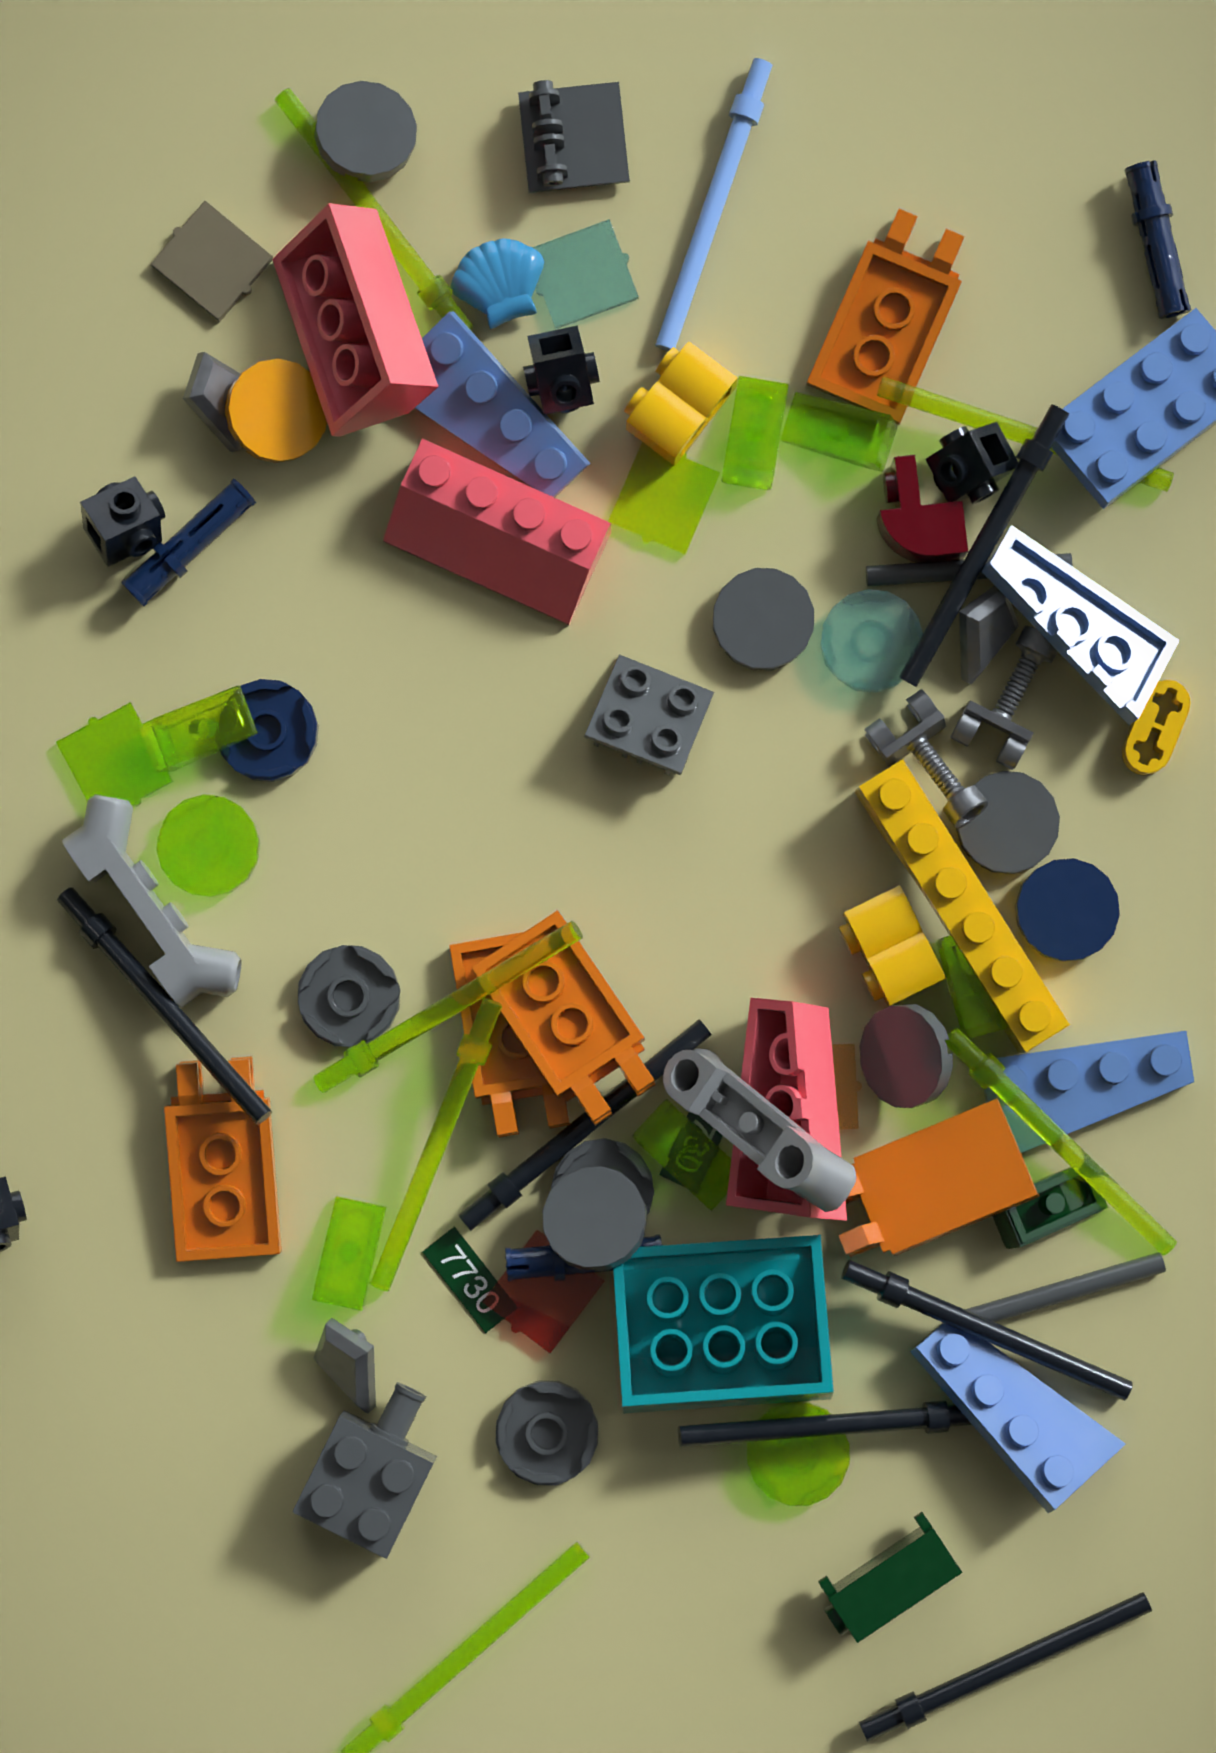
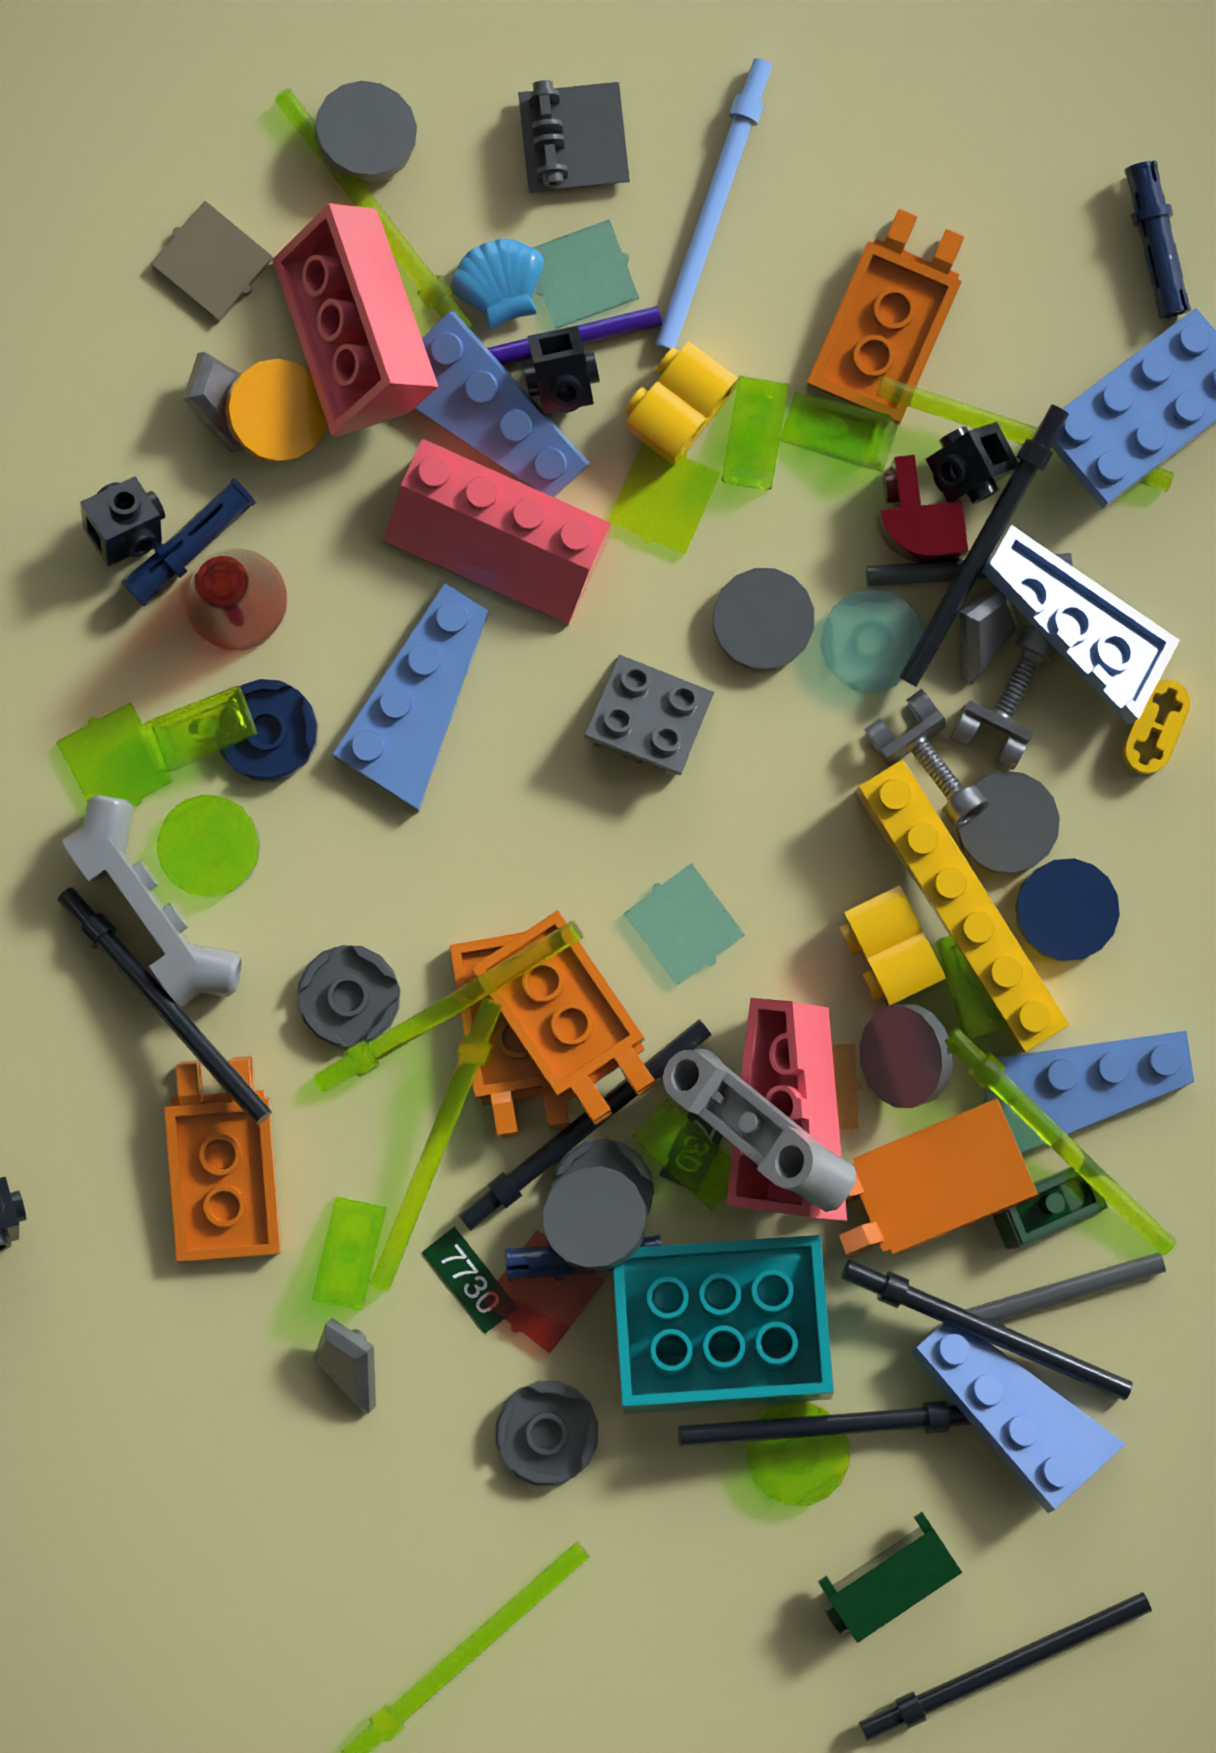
dark grey brick [293,1382,437,1559] -> none
none -> clear red cone [185,548,287,650]
none -> medium blue wing [333,583,489,811]
none -> dark purple bar [487,306,662,365]
none -> clear light blue piece [623,863,745,986]

